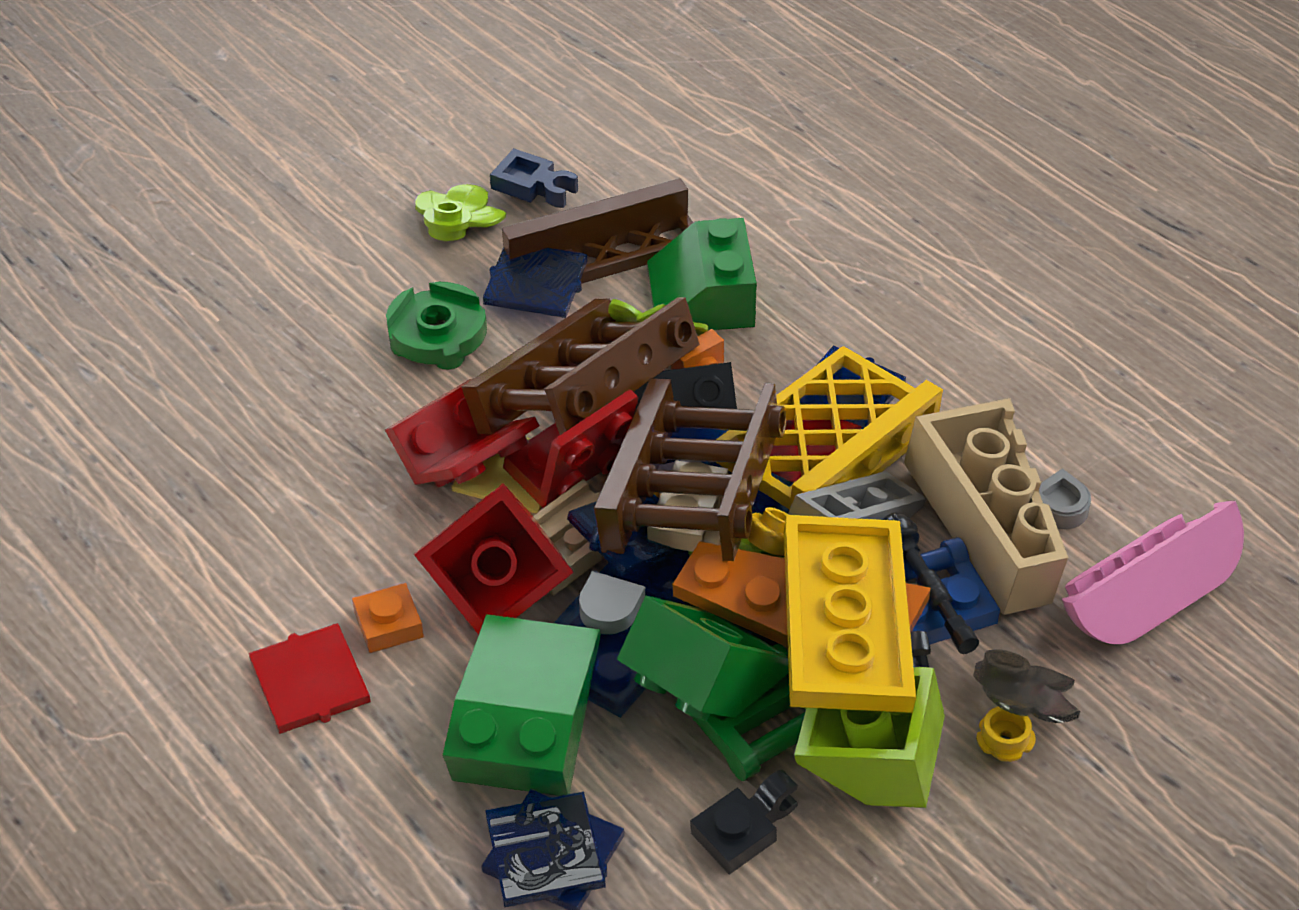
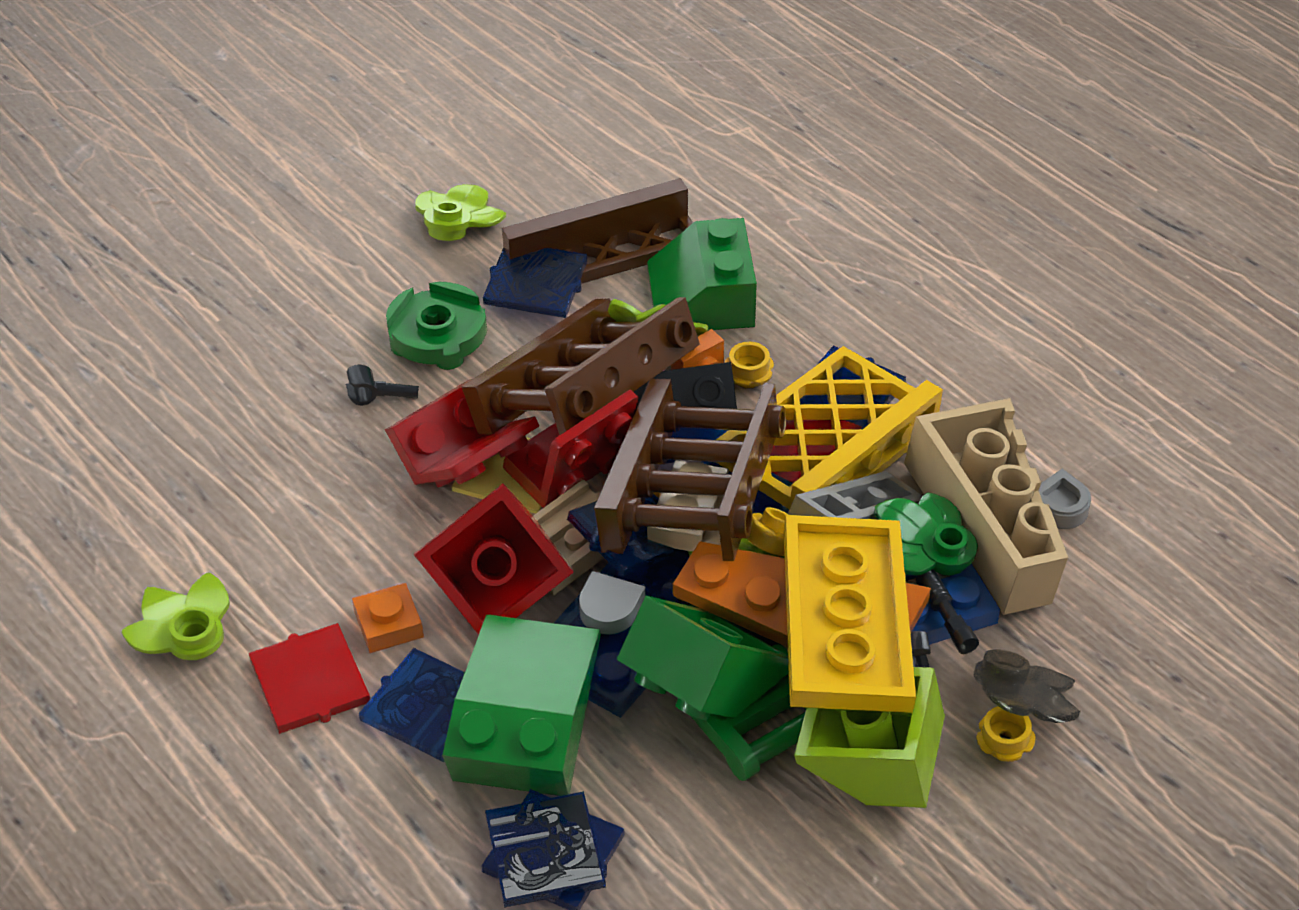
dark blue plate [490,148,578,208] -> none
black plate [690,769,798,875] -> none
bright pink brick [1062,501,1244,644] -> none
none -> lime plate [121,572,230,660]
none -> black hand [346,364,419,406]
none -> clear blue piece [359,648,465,762]
none -> yellow plate [724,341,774,388]
none -> green plate [874,492,978,576]

